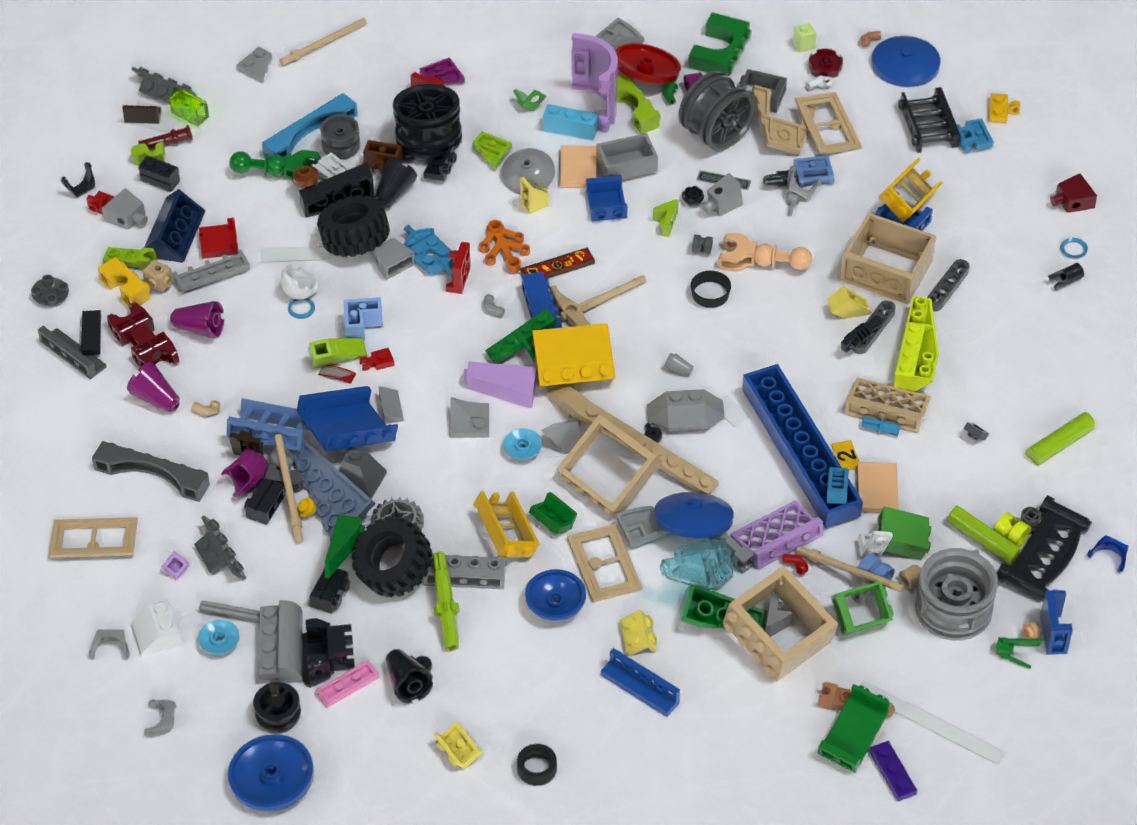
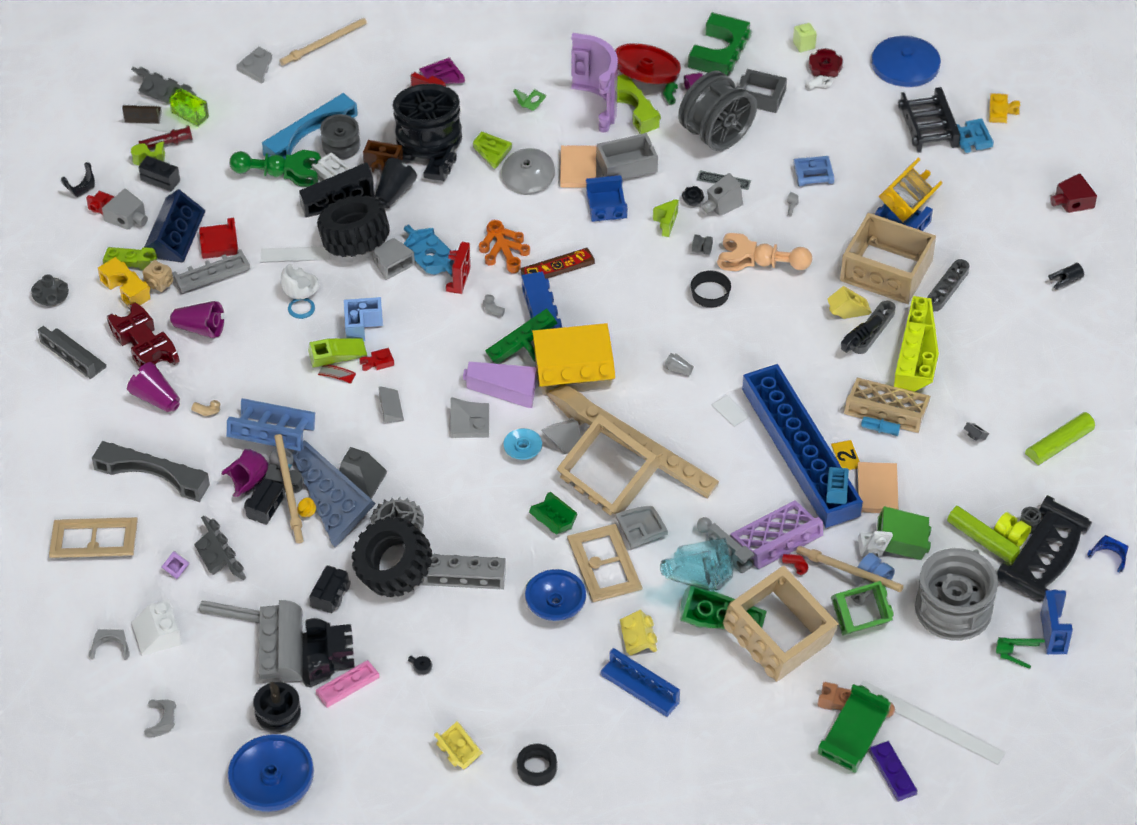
black tile [81,310,101,355] -> none
medium azure dish [198,620,239,655] -> none
dark brown piece [229,430,264,456] -> none
dark orange plate [293,166,320,188] -> none
blue panel [297,386,398,452] -> none
green wedge [325,515,365,578] -> none
black cone [385,649,433,704] -> none
lime piece [433,551,460,650] -> none
yellow door [473,491,540,558] -> none
light yellow slope [520,177,549,214] -> none
medium azure brick [543,104,598,141] -> none
tan piece [550,275,646,327] -> none
light grey plate [595,18,645,50] -> none
black piece [644,423,662,443] -> none
light grey wedge [647,389,725,431] -> none
blue dish [654,492,734,538] -> none
tan wing [752,84,818,155] -> none
black hinge [762,170,797,187] -> none
light grey slope [766,593,793,637] -> none
light grey helmet [787,165,821,200] -> none
tan door [794,92,862,154] -> none
nougat arm [860,31,881,47] -> none
tan piece [898,565,921,589] -> none
light nougat plate [1021,622,1040,639] -> none
dark azure piece [1061,238,1088,258] -> none

